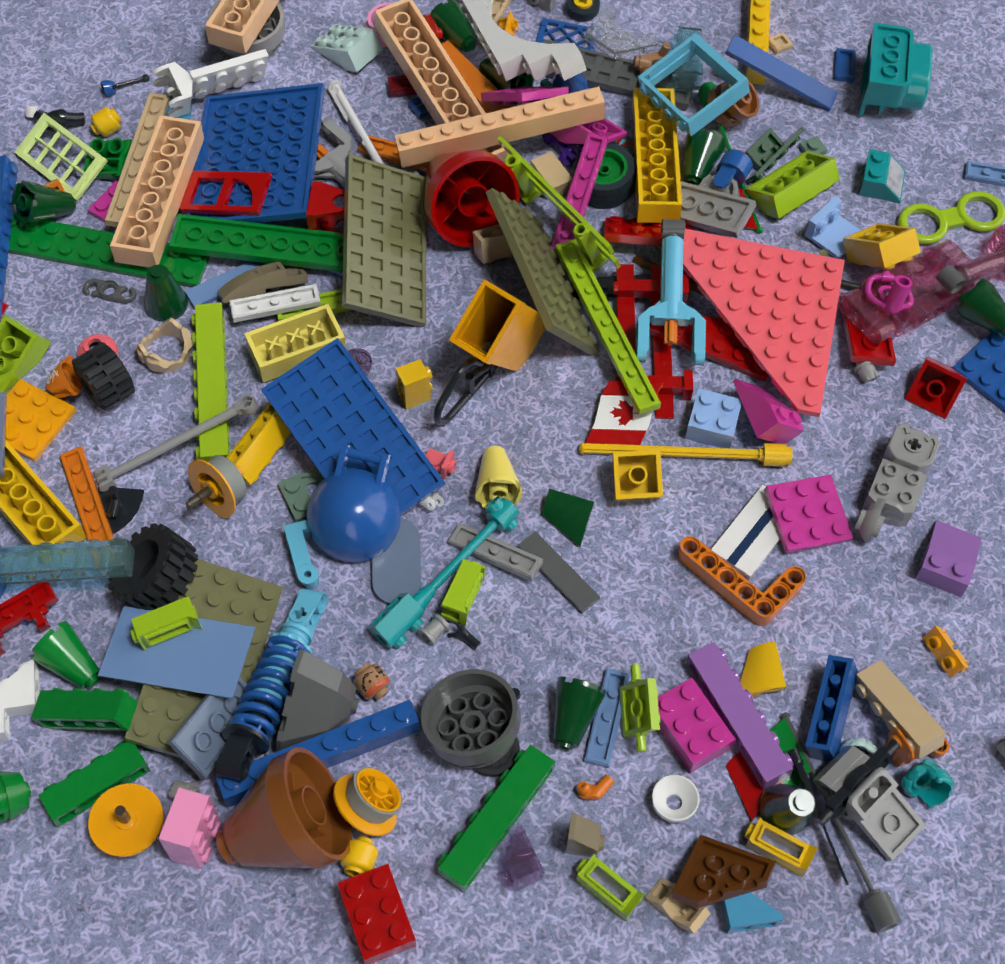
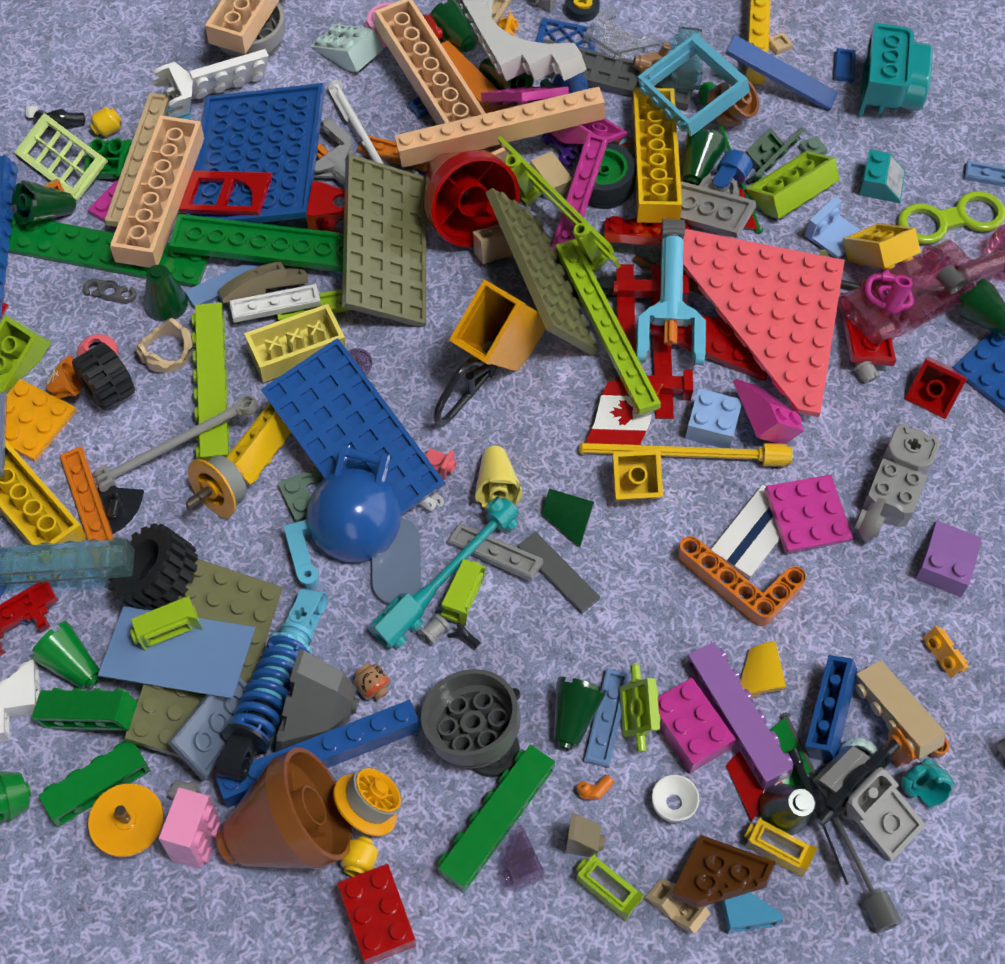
hinge [100,74,150,97] -> none
dark red plate [388,75,417,97] -> none
yellow brick [395,359,433,409] -> none

